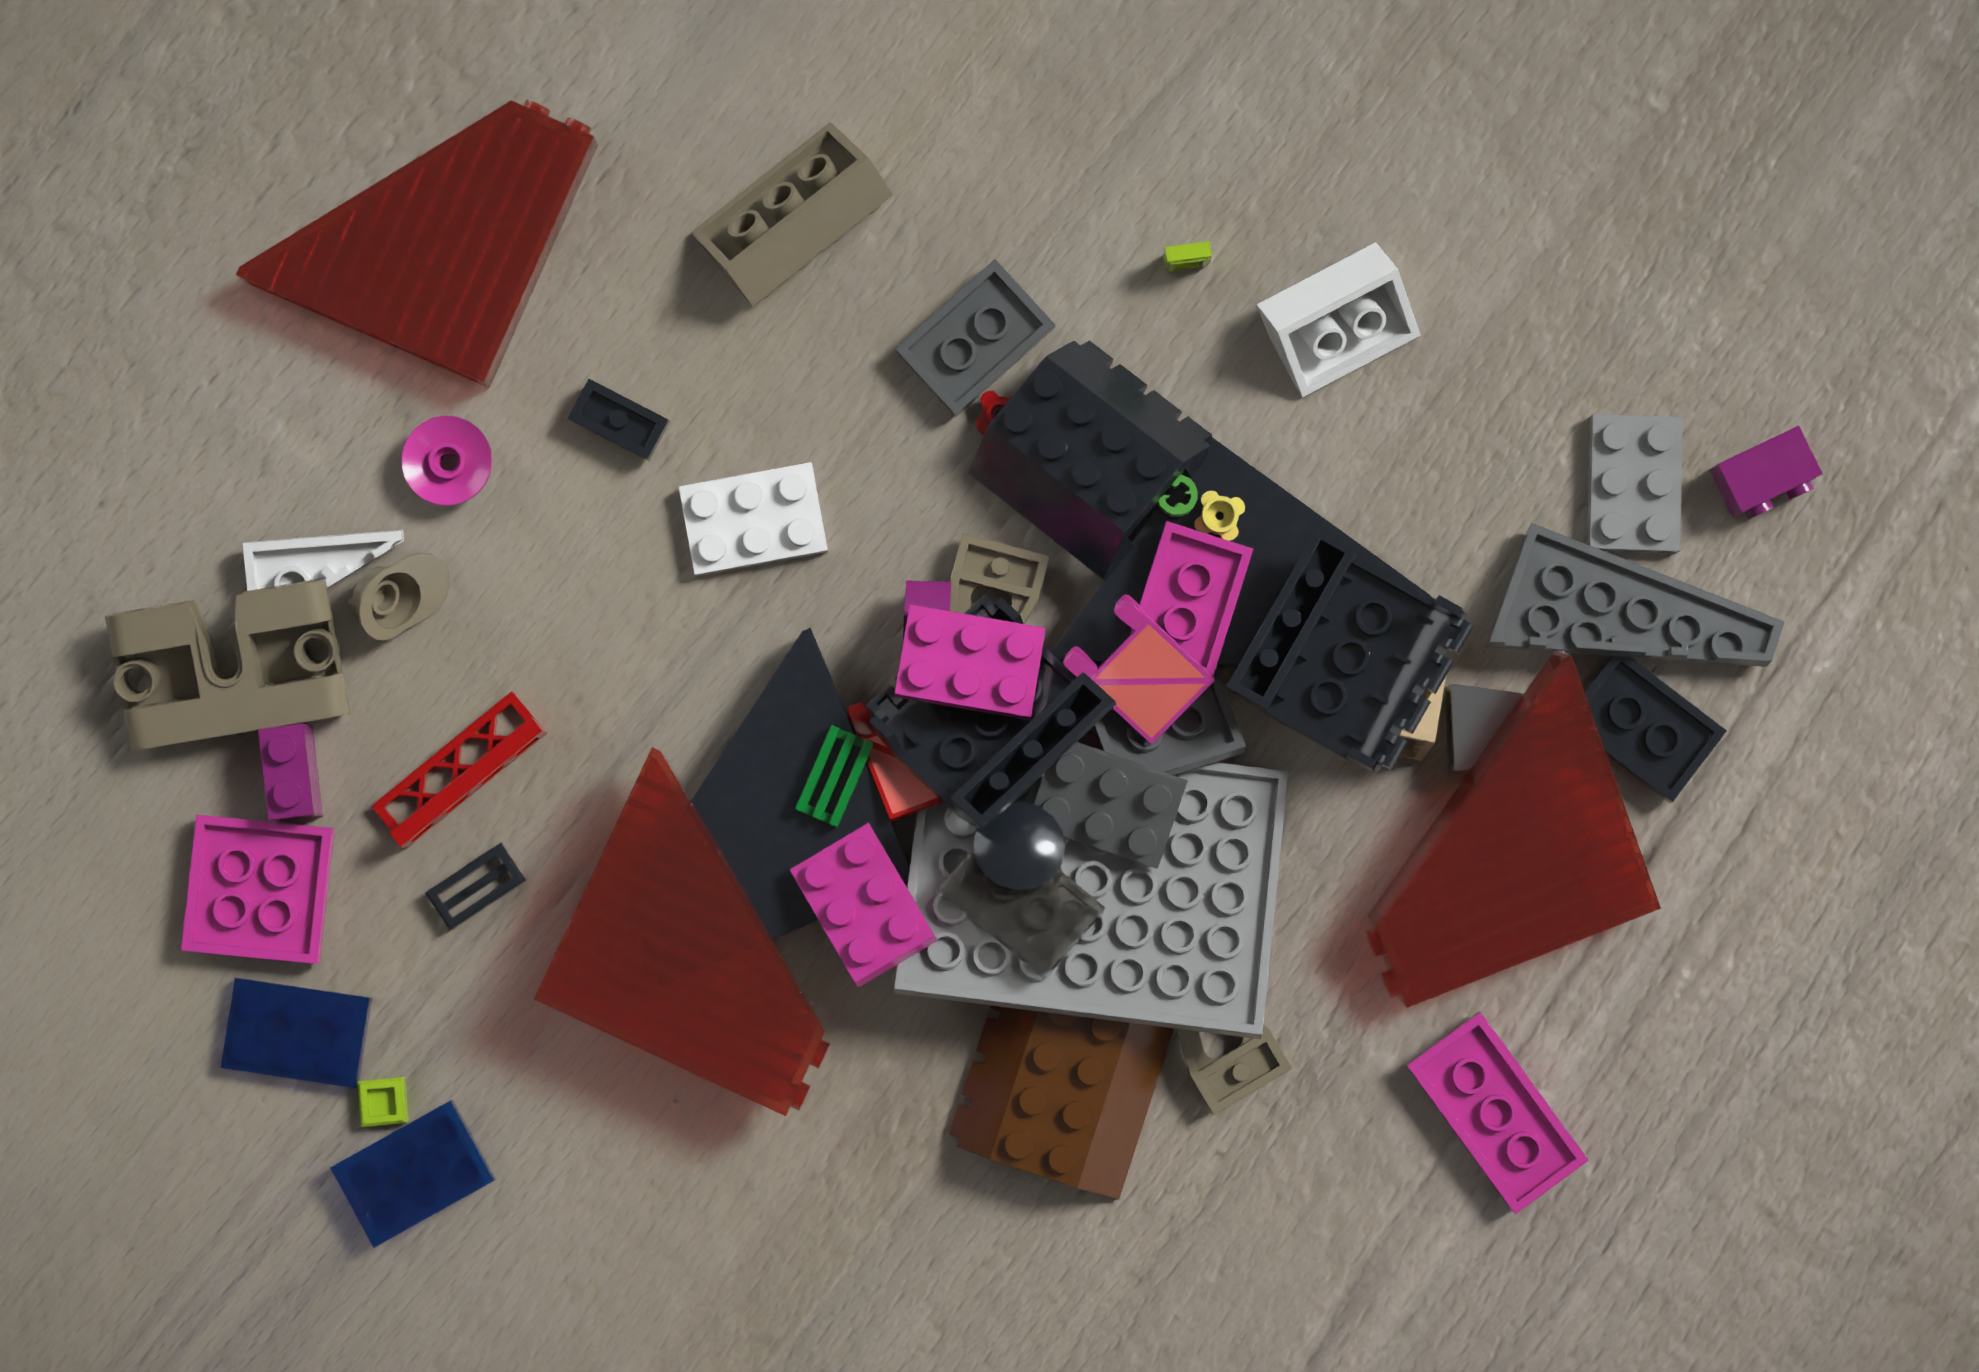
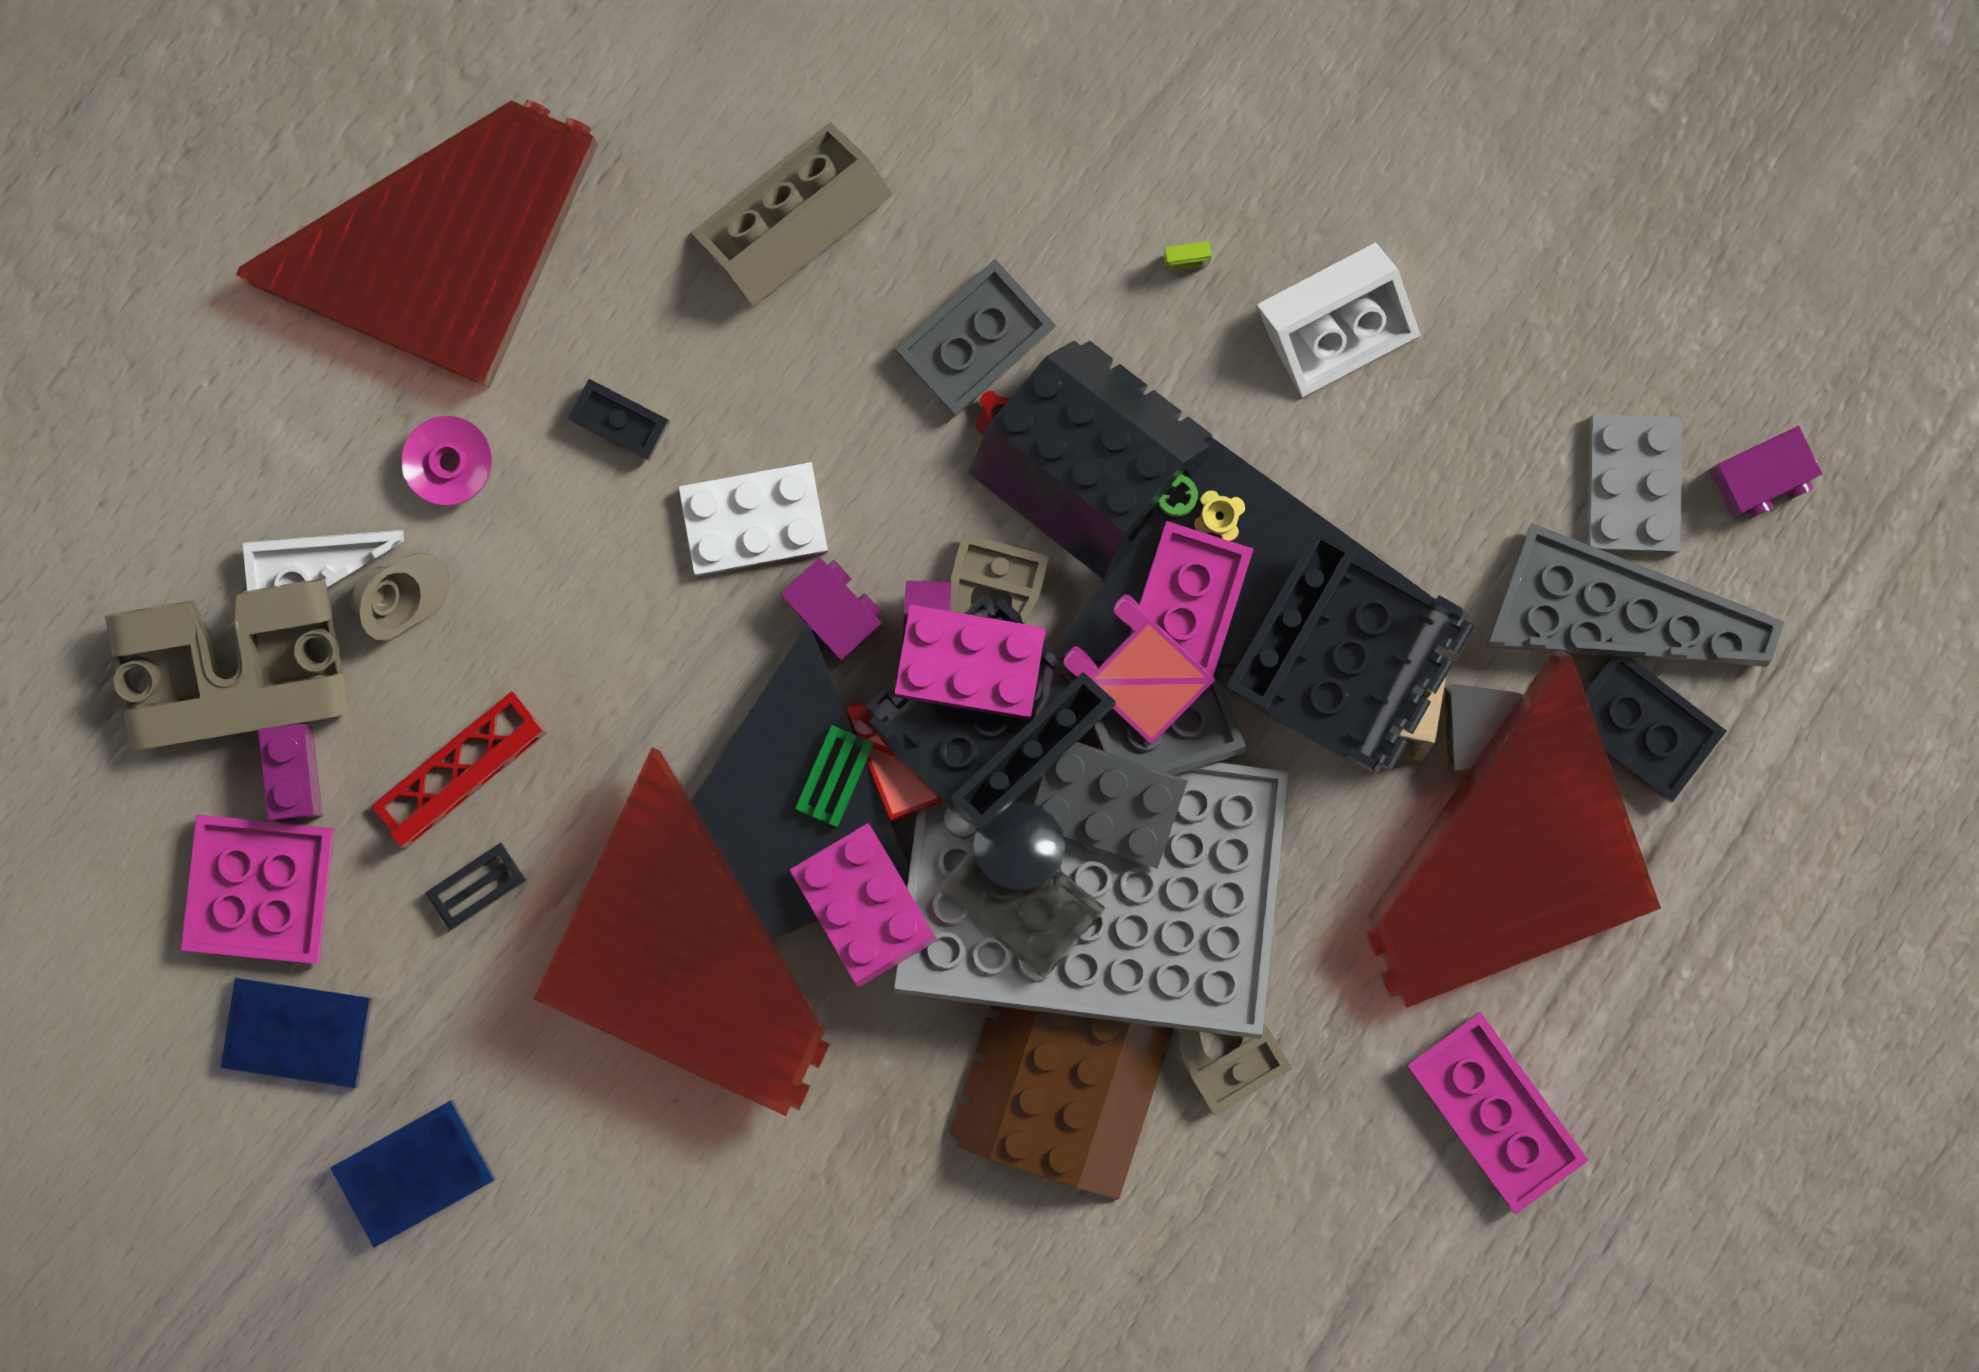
lime tile [357,1076,409,1127] -> none
none -> magenta brick [780,557,882,663]

